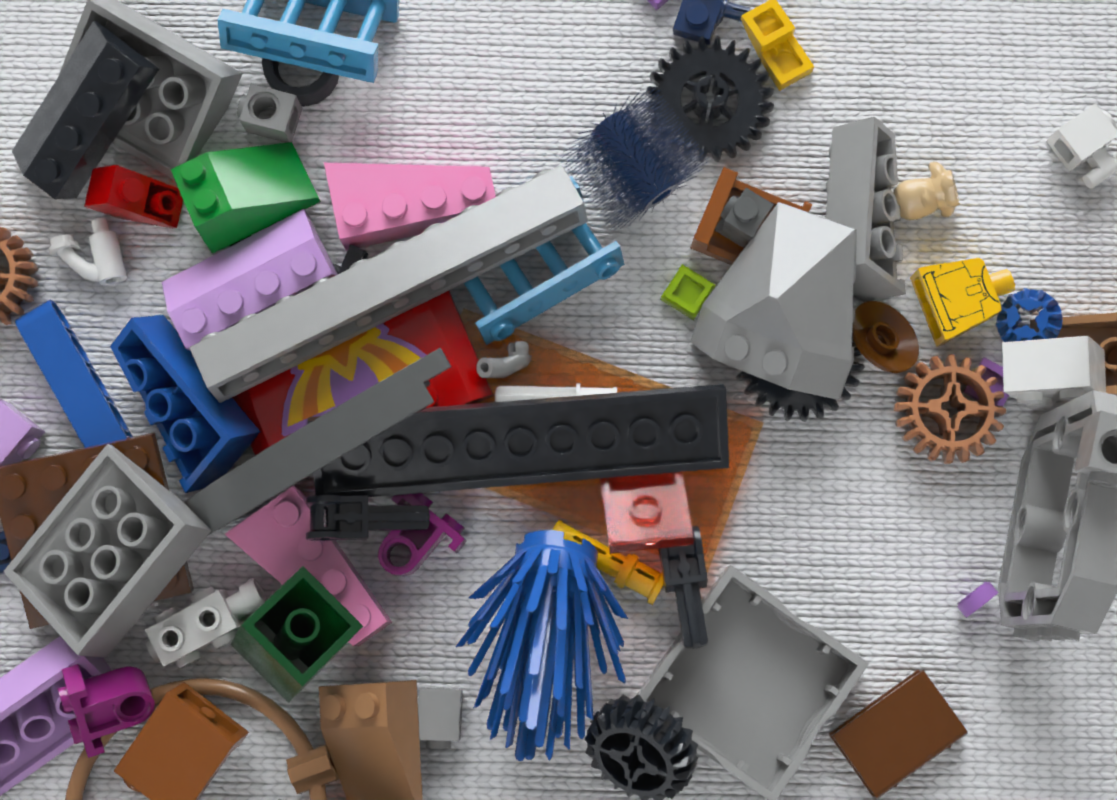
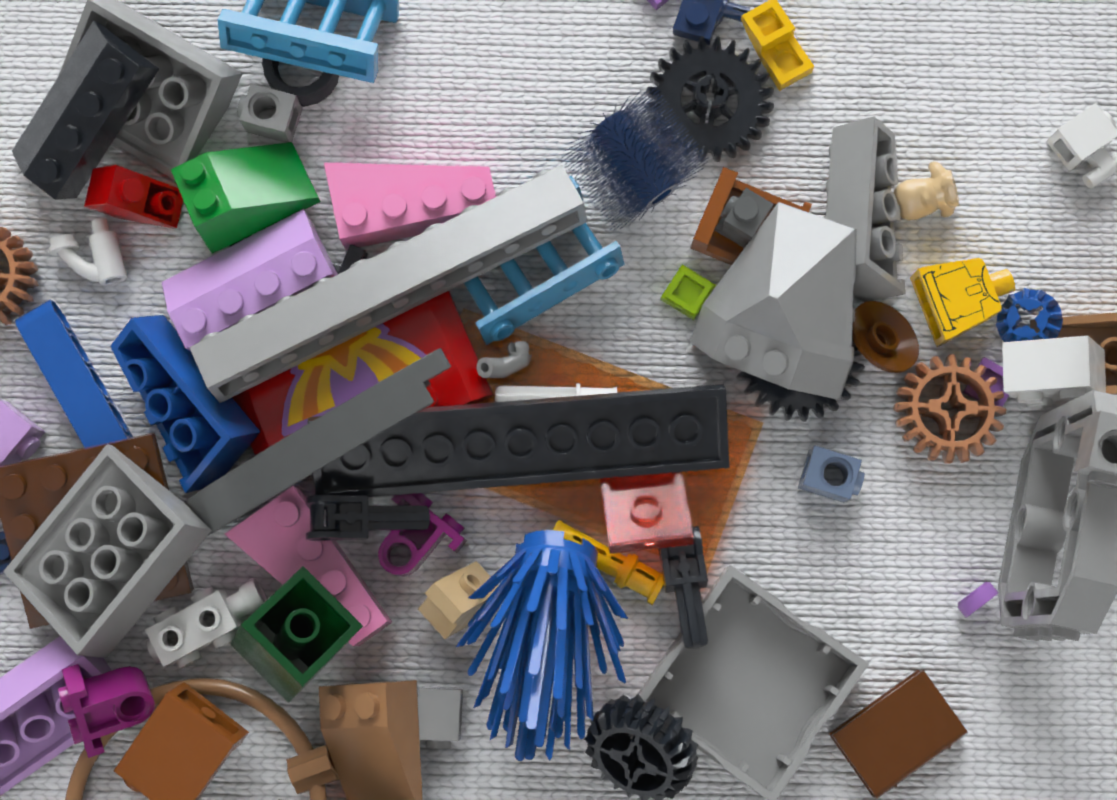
none -> tan brick [418,561,498,639]
none -> sand blue brick [798,445,865,503]

